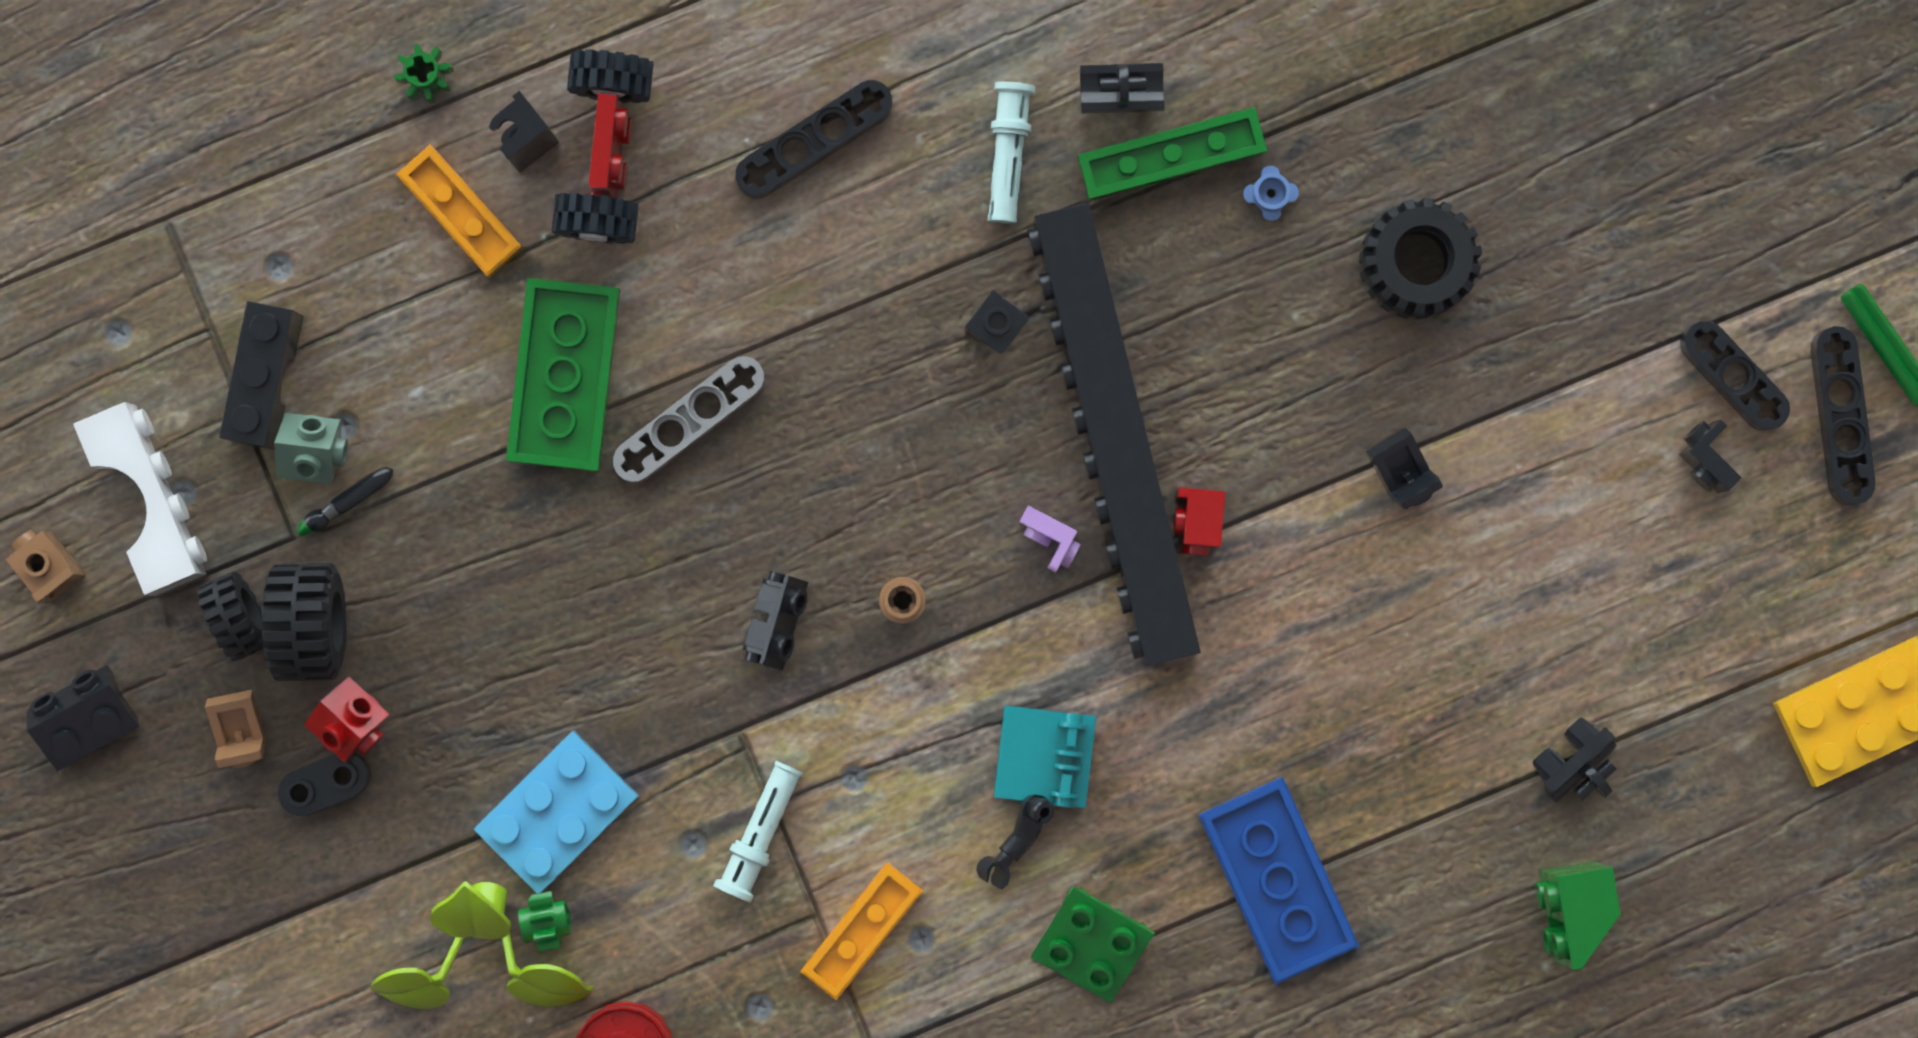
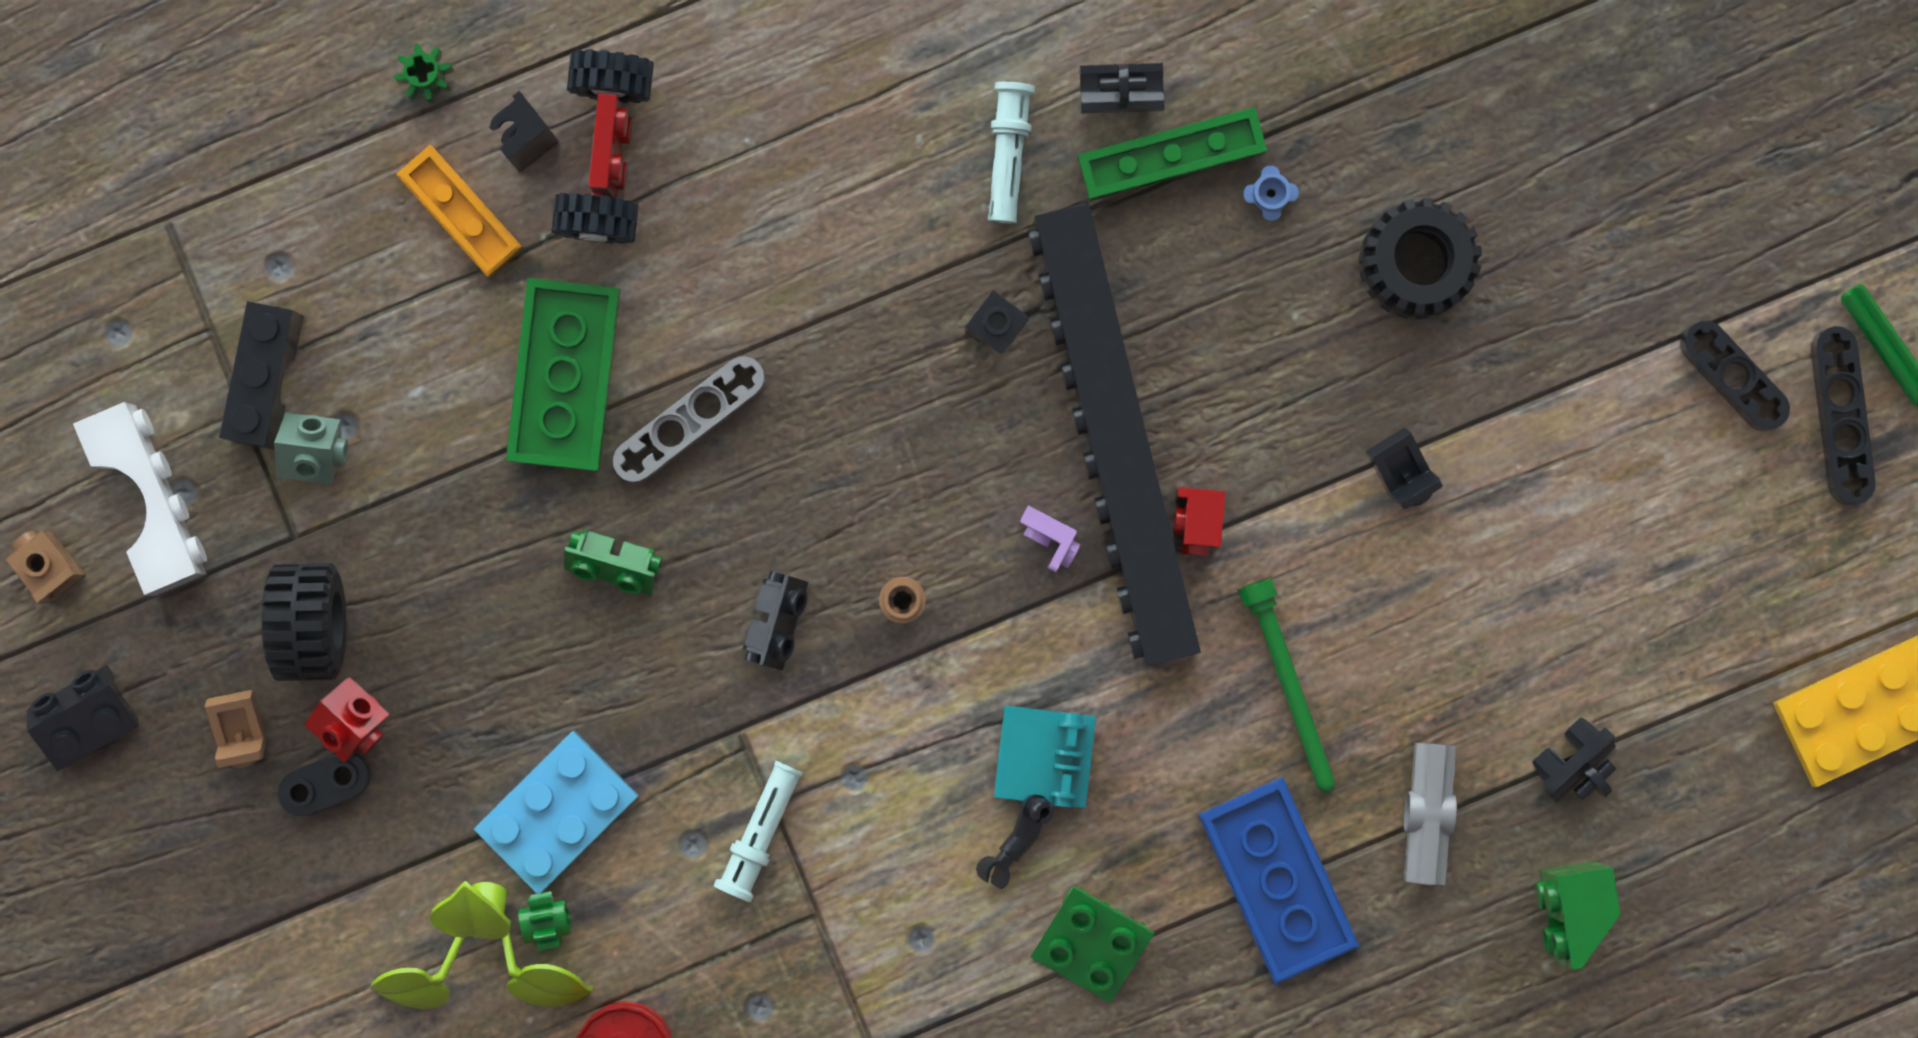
black tyre [198,571,263,662] -> none
black piece [297,467,393,536] -> none
black beam [735,80,892,198] -> none
light orange tile [800,861,923,1000] -> none
black bracket [1679,419,1742,493] -> none
none -> green hinge [564,529,662,595]
none -> green piece [1237,577,1335,793]
none -> light grey piece [1404,742,1457,885]

